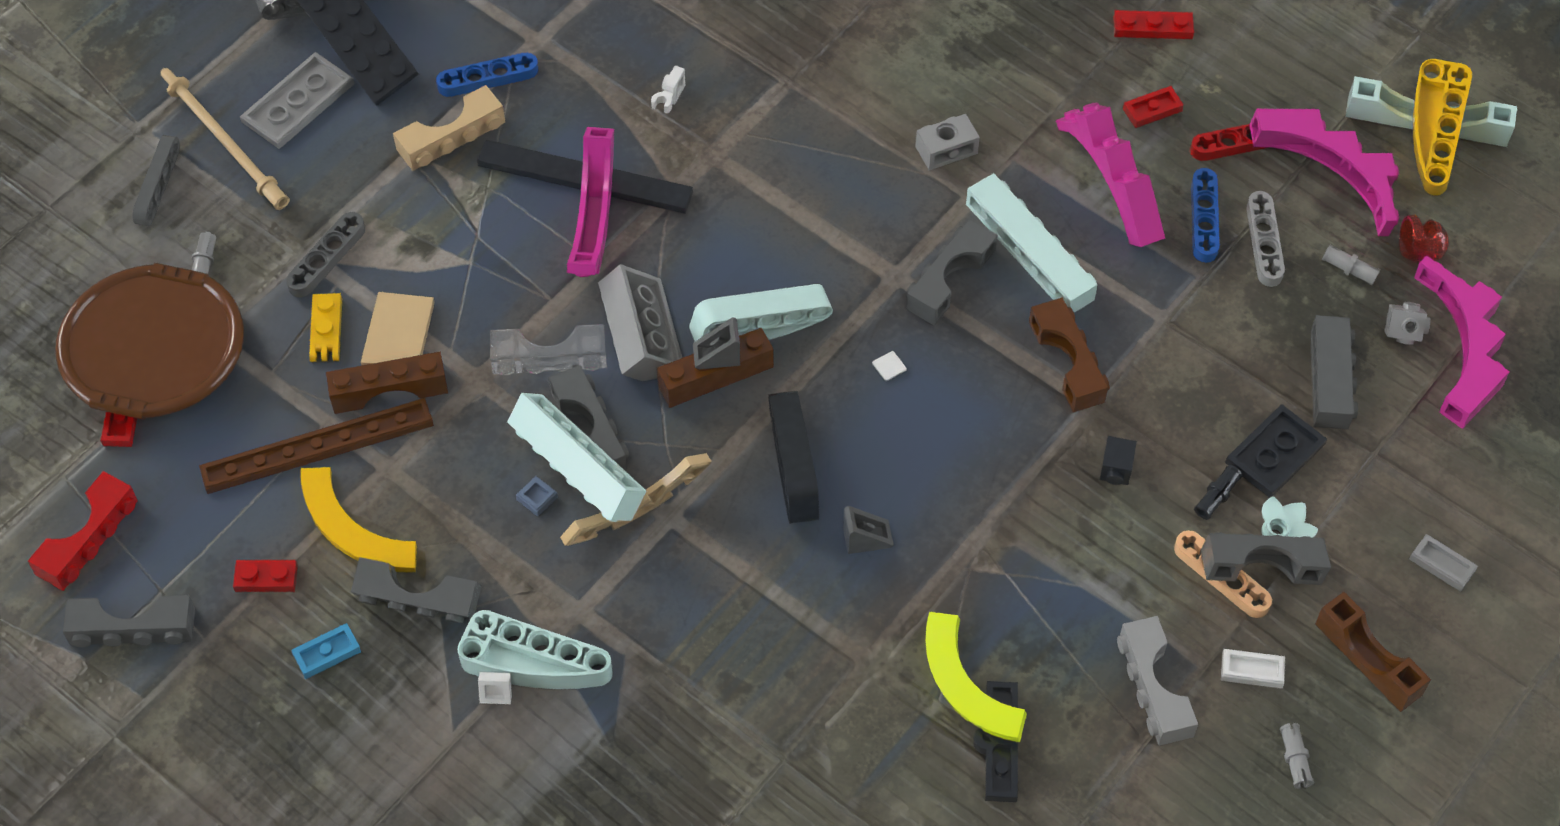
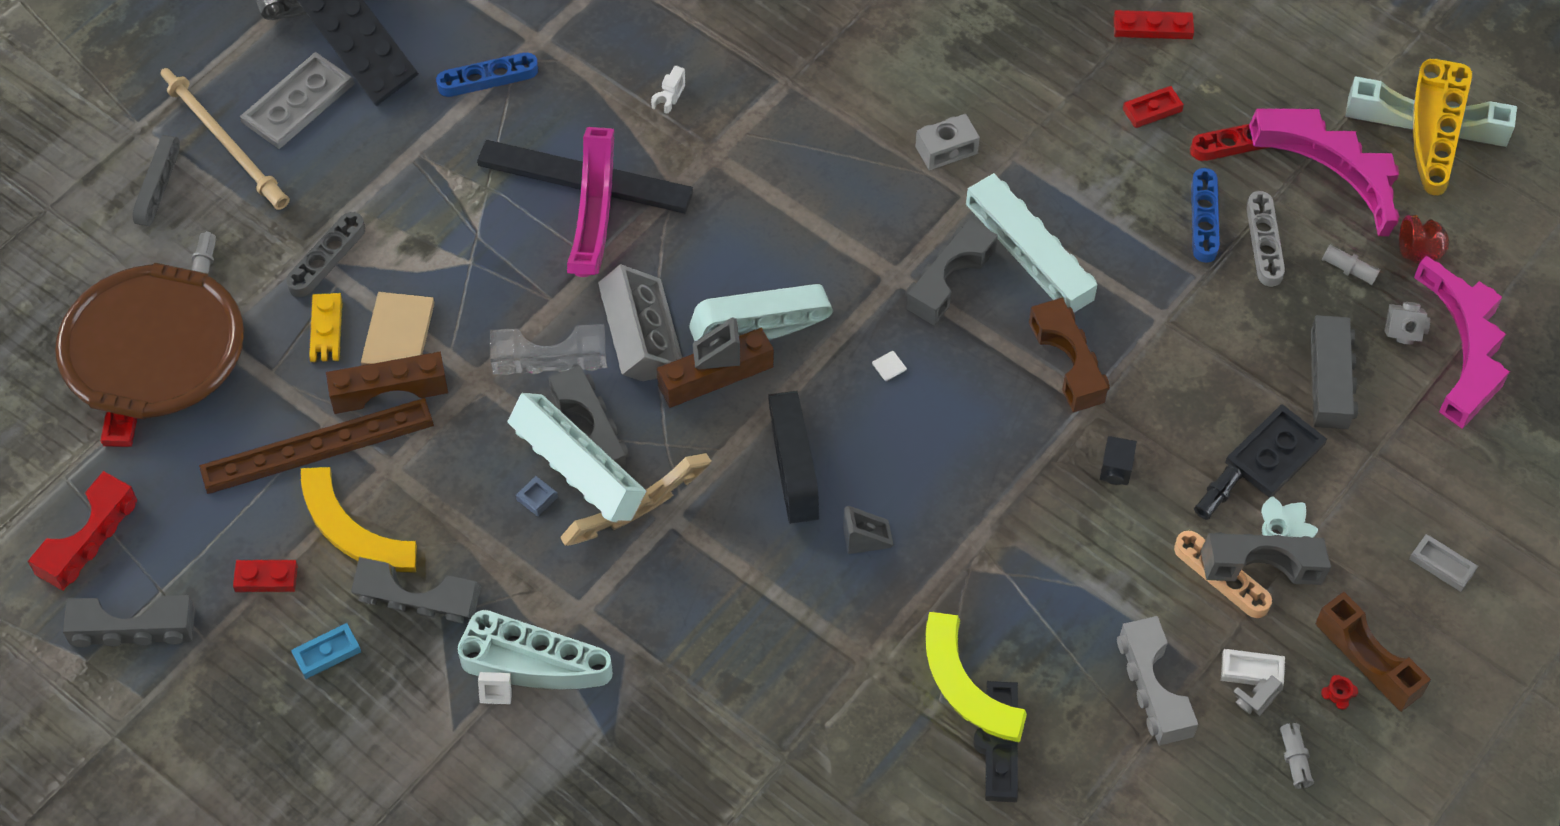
tan arch [393,85,505,171] -> none
dark pink arch [1056,103,1165,247] -> none
none -> light grey bracket [1234,675,1284,716]
none -> red plate [1321,675,1358,710]

